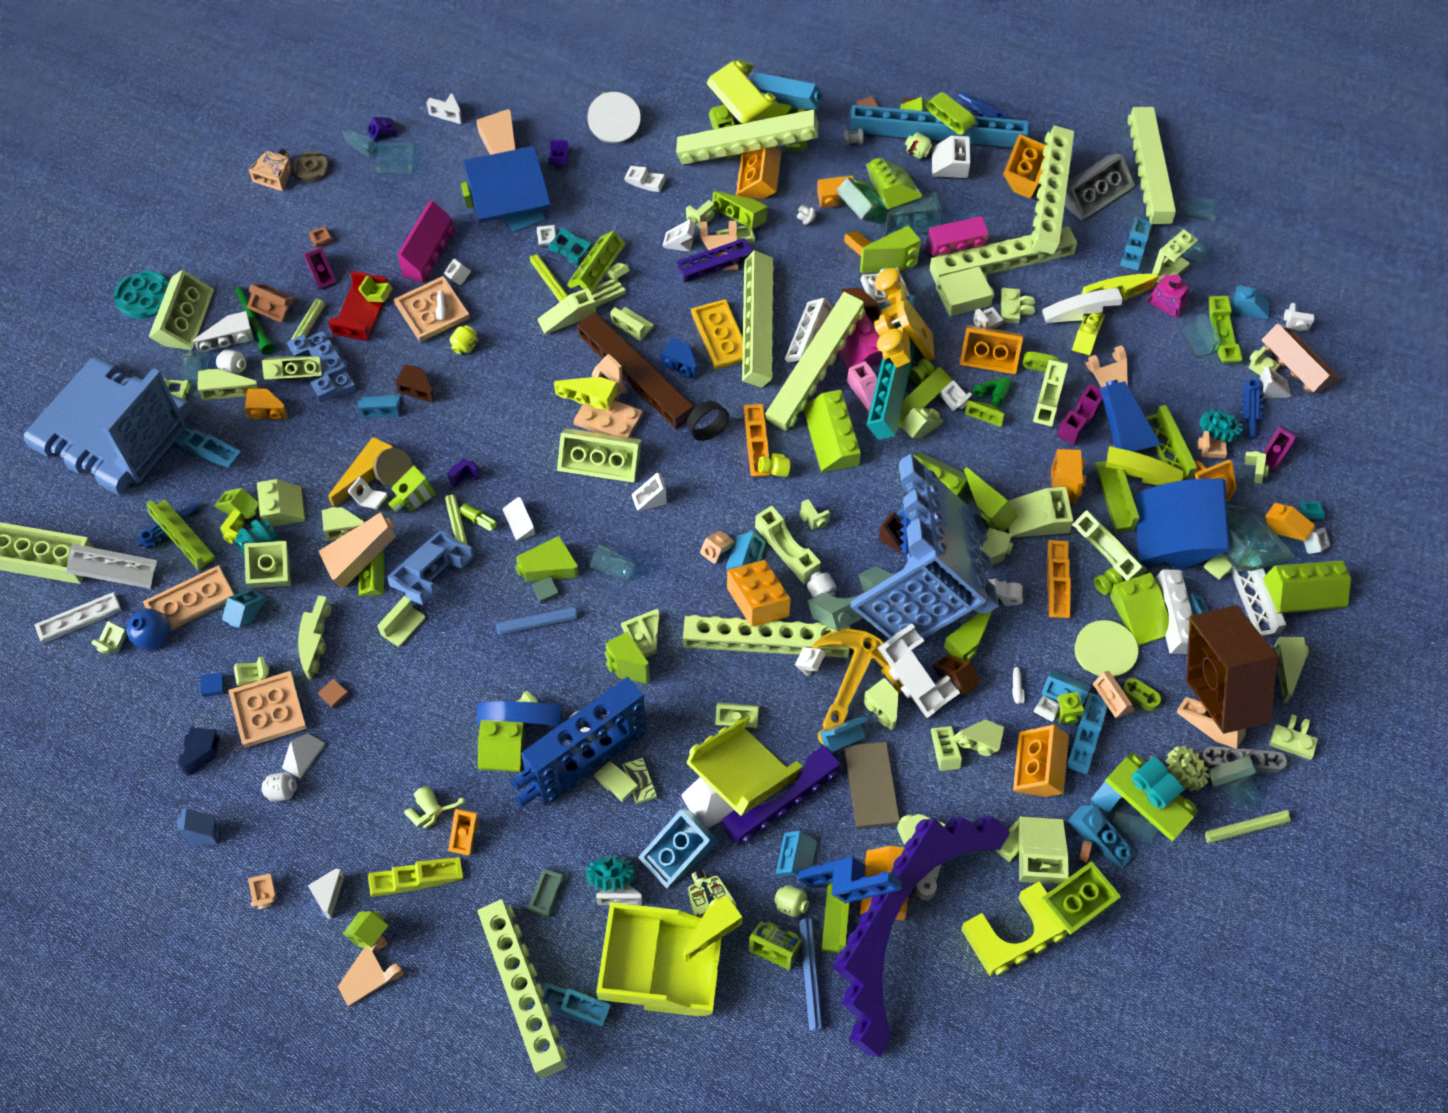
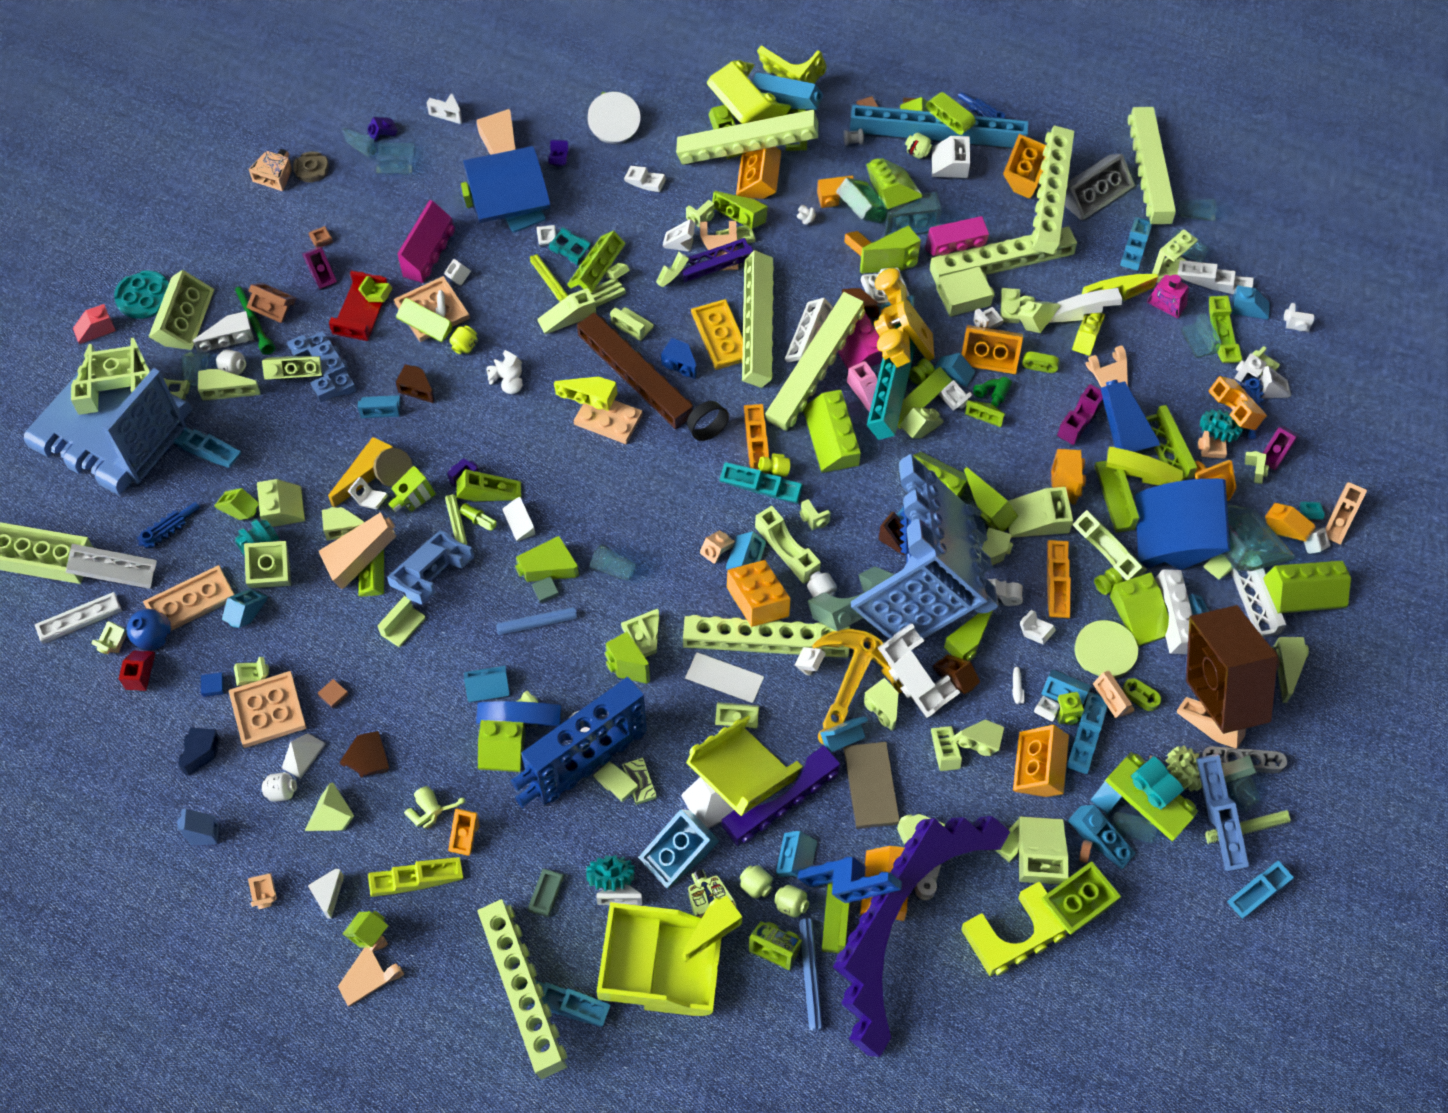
lime fence [146,500,215,571] -> none
neon yellow bracket [220,510,245,544] -> none
light orange slope [245,389,288,420] -> none
yellowish green axle [291,299,325,340] -> none
yellowish green slope [298,595,331,680] -> none
yellowish green slope [557,428,642,482] -> none
light nougat flag [592,354,628,400] -> none
white slope [632,473,667,511] -> none
yellowish green arch [1033,358,1068,426] -> none
slope [1262,323,1342,394] -> none
yellowish green hinge [1269,714,1318,760] -> none
none -> yellowish green wedge [71,338,150,415]
none -> coral slope [73,304,116,344]
none -> red slope [118,650,155,691]
none -> yellowish green slope [305,783,354,831]
none -> reddish brown slope [339,731,389,778]
none -> slope [396,298,453,343]
none -> lime slope [456,469,521,502]
none -> dark azure panel [464,665,509,702]
none -> white animal [487,350,523,394]
none -> yellowish green slope [656,252,689,287]
none -> white sticker [685,653,764,703]
none -> teal slope [719,462,803,504]
none -> yellowish green head [740,865,773,899]
none -> neon yellow bracket [757,46,827,84]
none -> dark azure slope [934,353,975,387]
none -> yellowish green slope [1018,301,1061,333]
none -> white bracket [1020,610,1056,645]
none -> white slope [1178,260,1254,294]
none -> medium blue bracket [1196,754,1249,871]
none -> light orange arch [1209,376,1267,430]
none -> dark azure slope [1227,860,1294,919]
none -> white bracket [1235,354,1267,382]
none -> light nougat slope [1325,482,1367,545]

